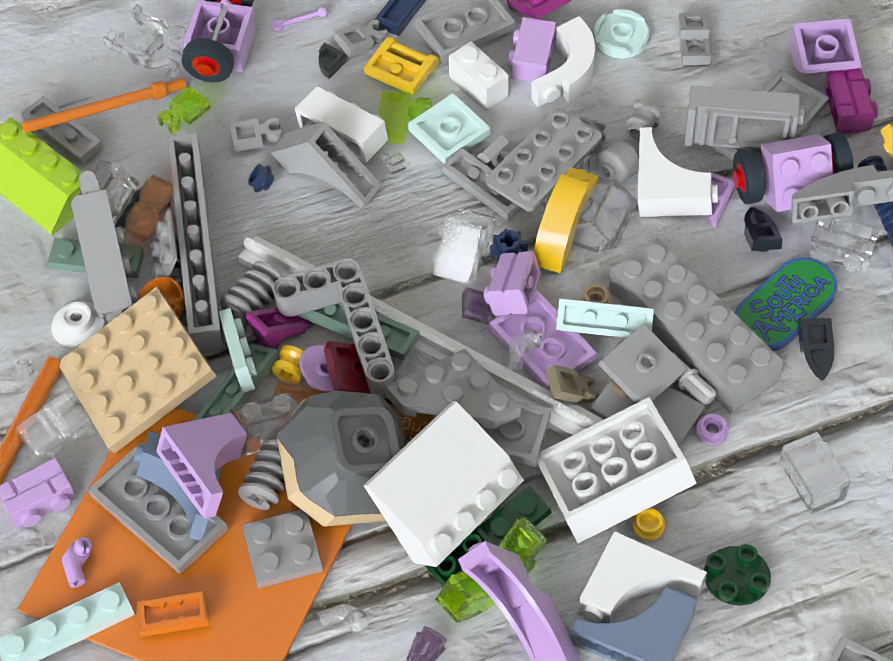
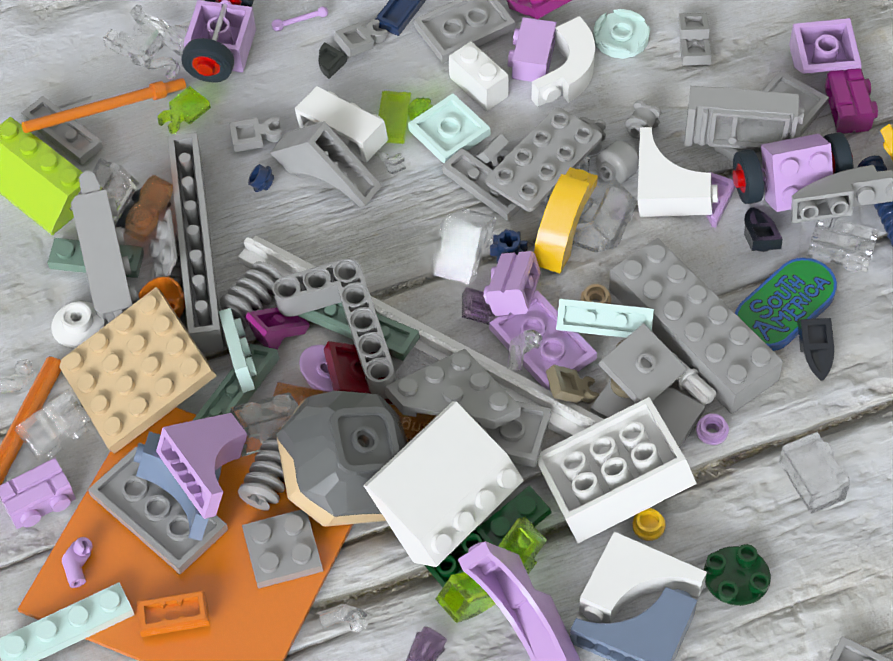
yellow wheel [272,345,303,384] -> none
yellow plate [364,36,439,96] -> none

